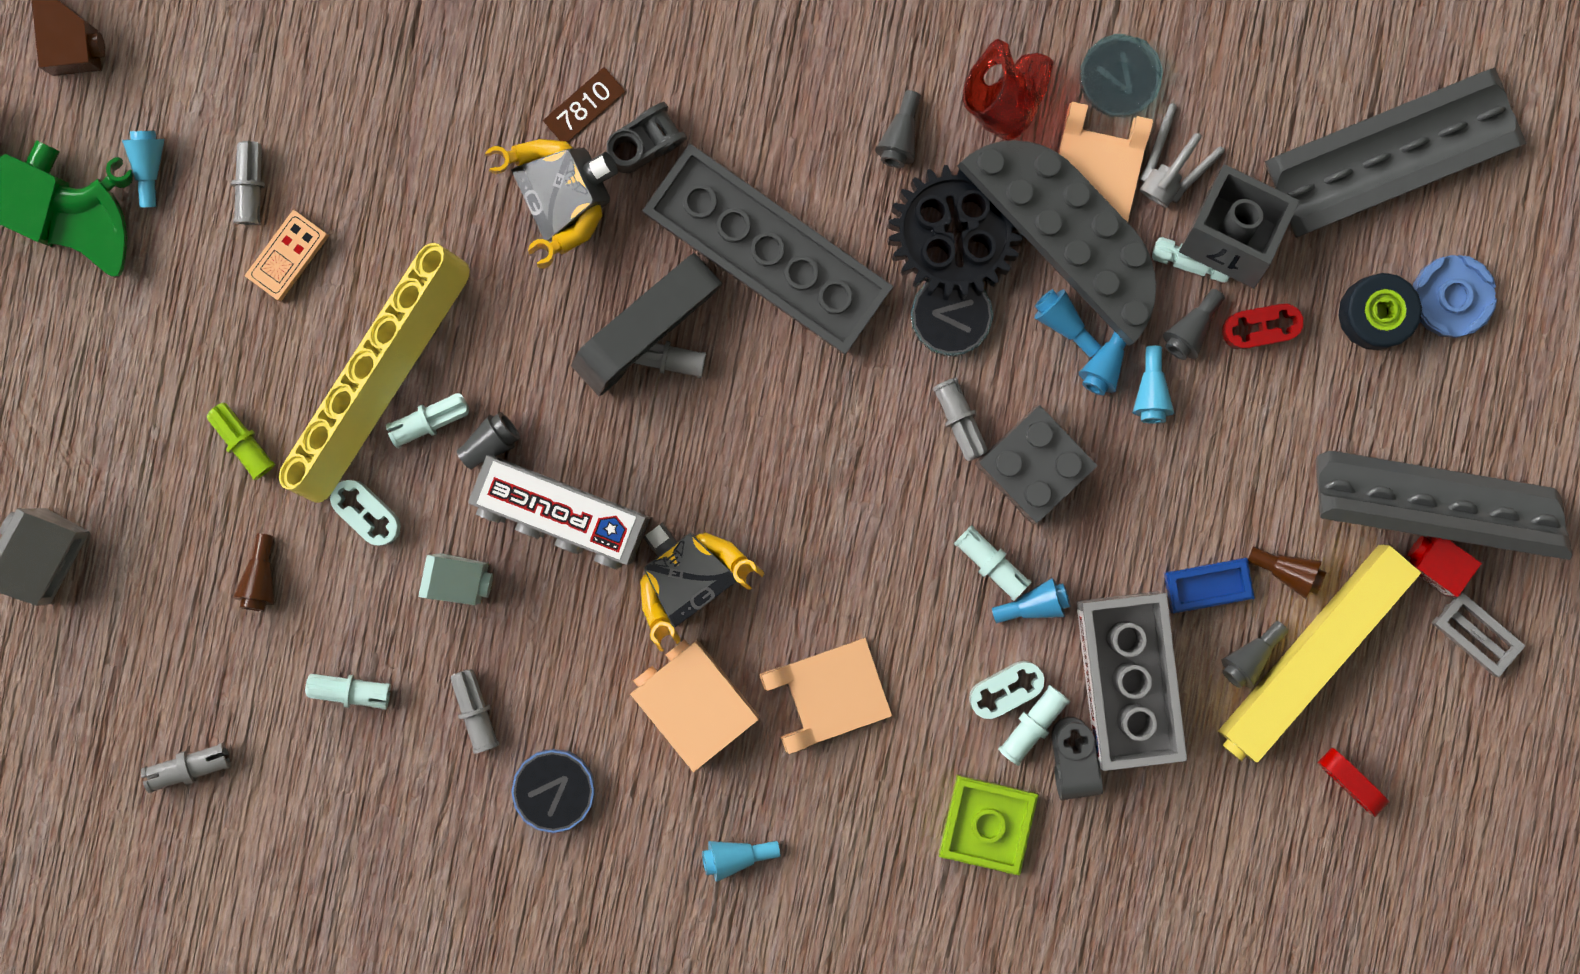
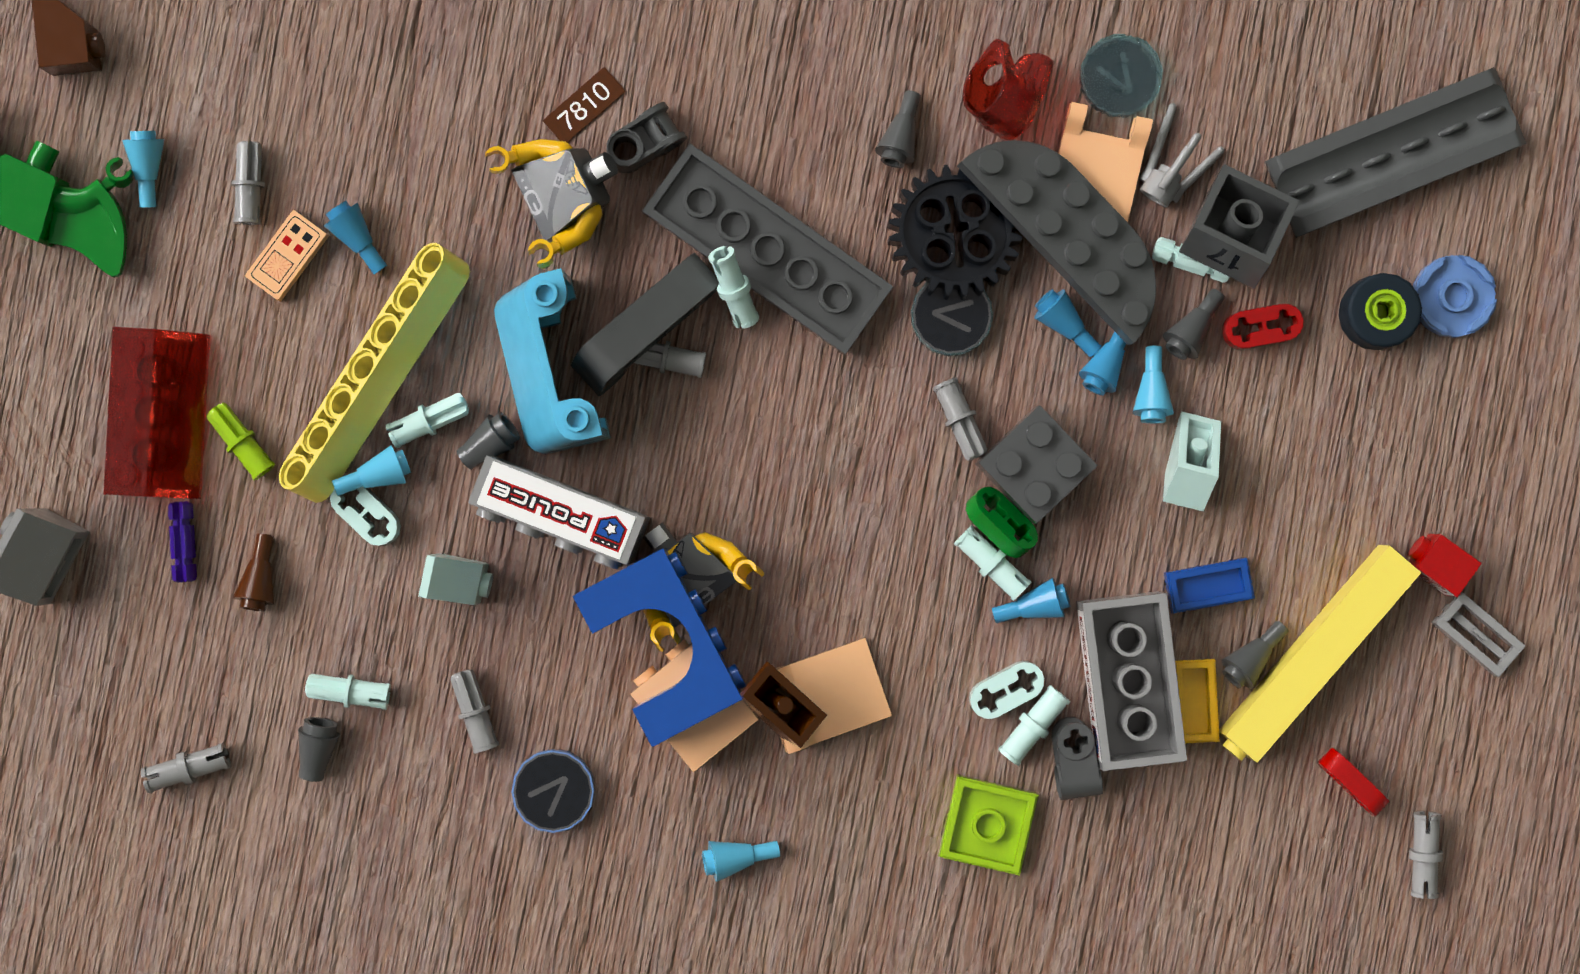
reddish brown cone [1248,546,1326,599] -> none
dark grey plate [1315,451,1573,560] -> none
none -> clear red slope [103,327,210,499]
none -> dark purple axle [168,501,197,582]
none -> dark grey cone [298,717,340,782]
none -> dark azure cone [324,201,387,274]
none -> medium azure cone [332,445,411,496]
none -> medium azure windscreen [494,268,611,454]
none -> blue arch [573,548,747,747]
none -> light aqua pin [708,246,759,329]
none -> reddish brown slope [739,661,827,748]
none -> green beam [966,487,1038,558]
none -> light aqua slope [1163,411,1221,511]
none -> yellow tile [1175,659,1220,743]
none -> light grey pin [1409,811,1443,899]

